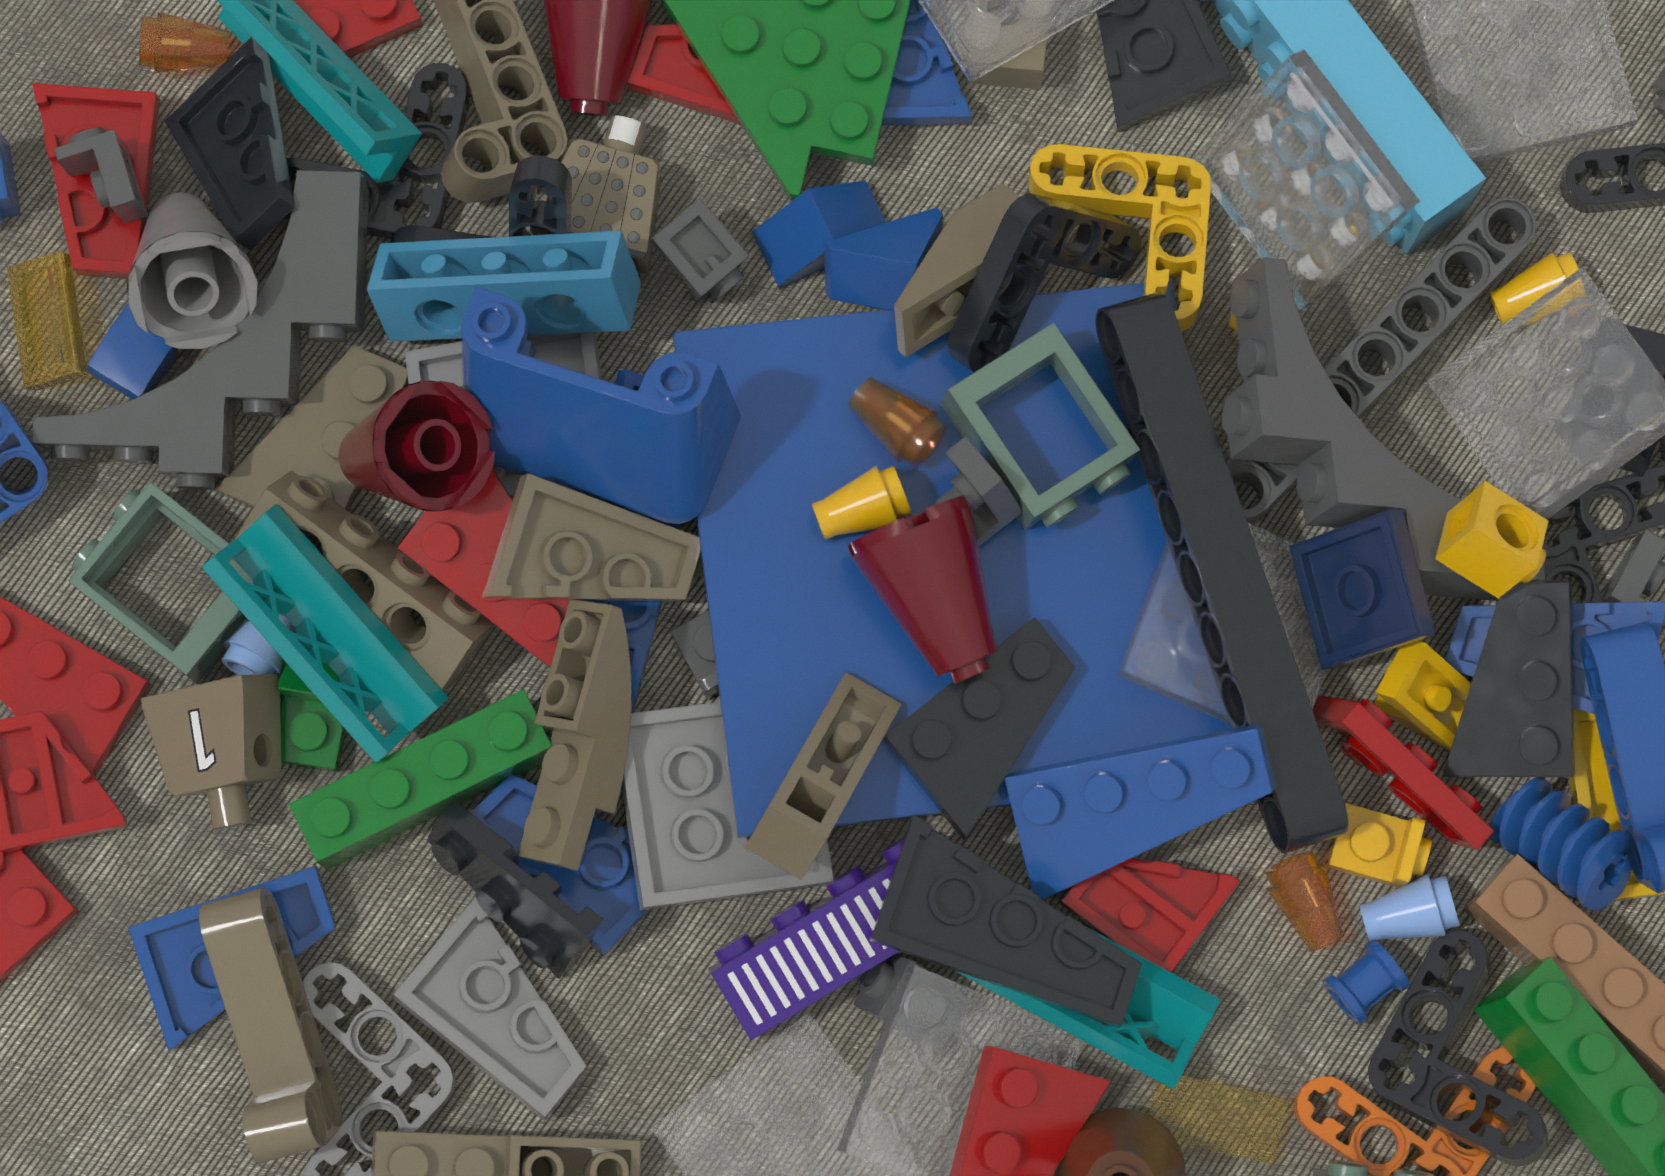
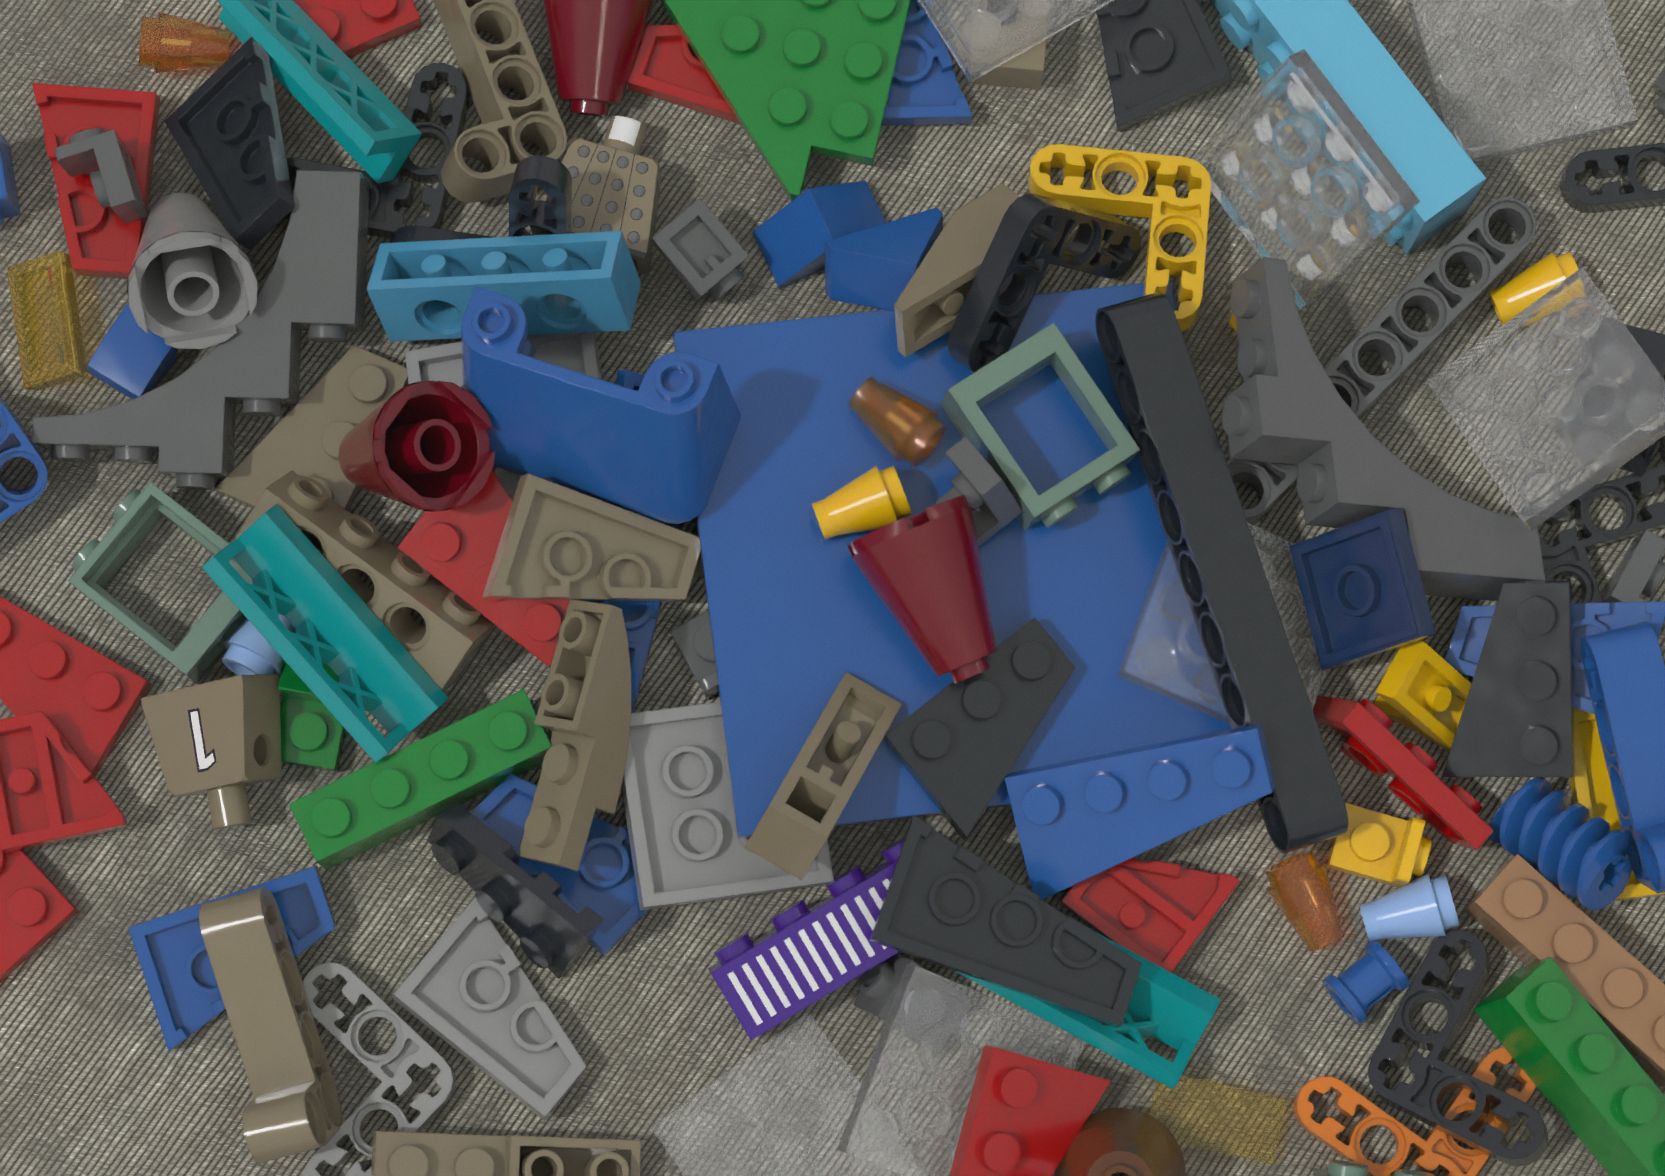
yellow brick [1435,481,1548,599] -> none

